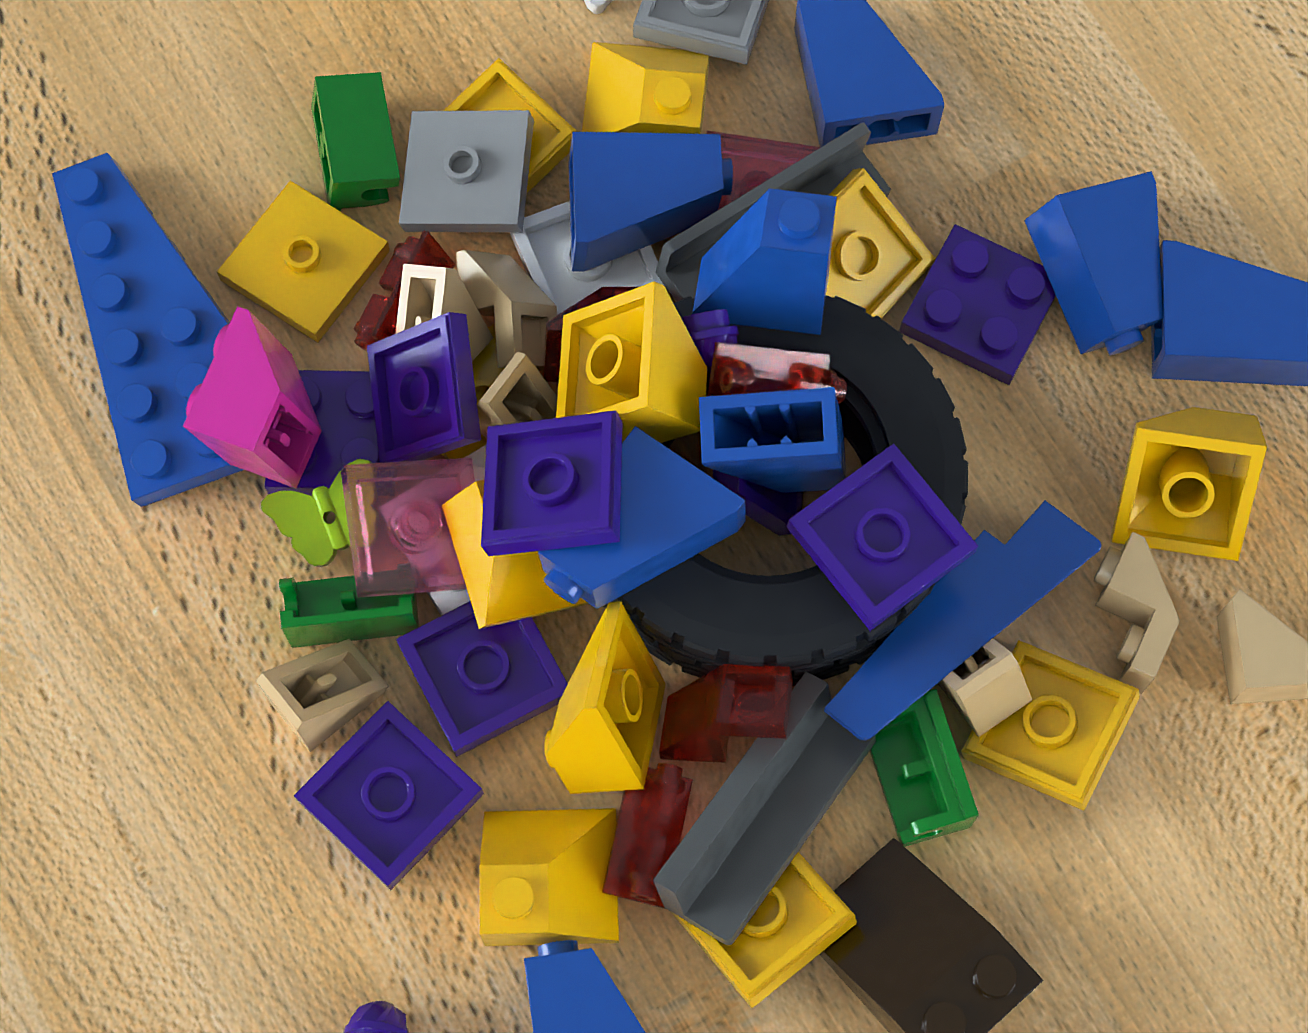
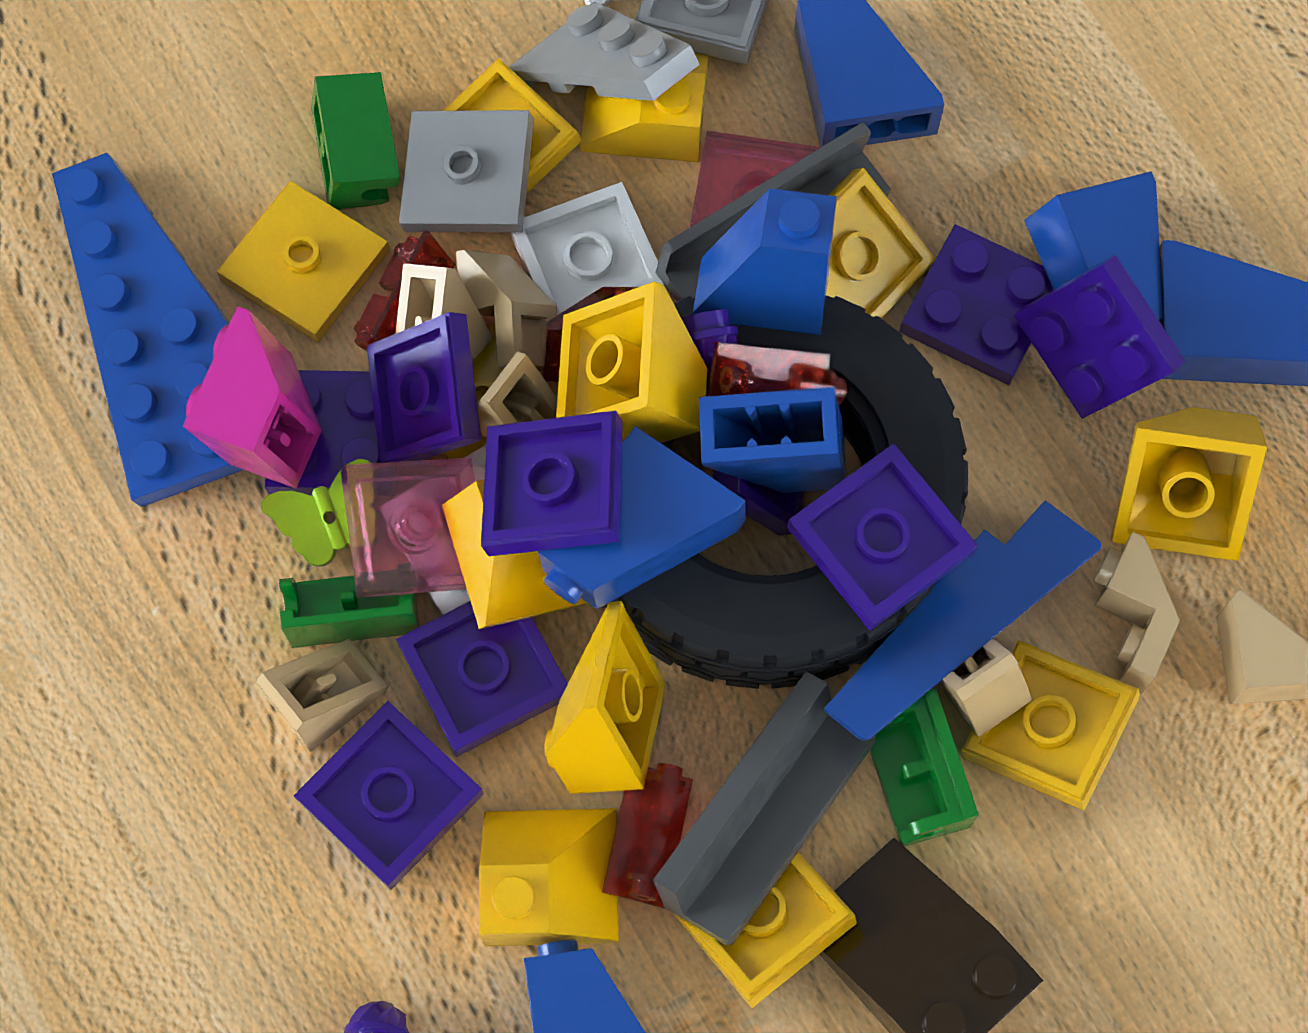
blue slope [568,132,733,272] -> none
clear red slope [659,664,793,763] -> none
none -> light grey wing [509,1,700,101]
none -> dark purple plate [1013,255,1186,419]

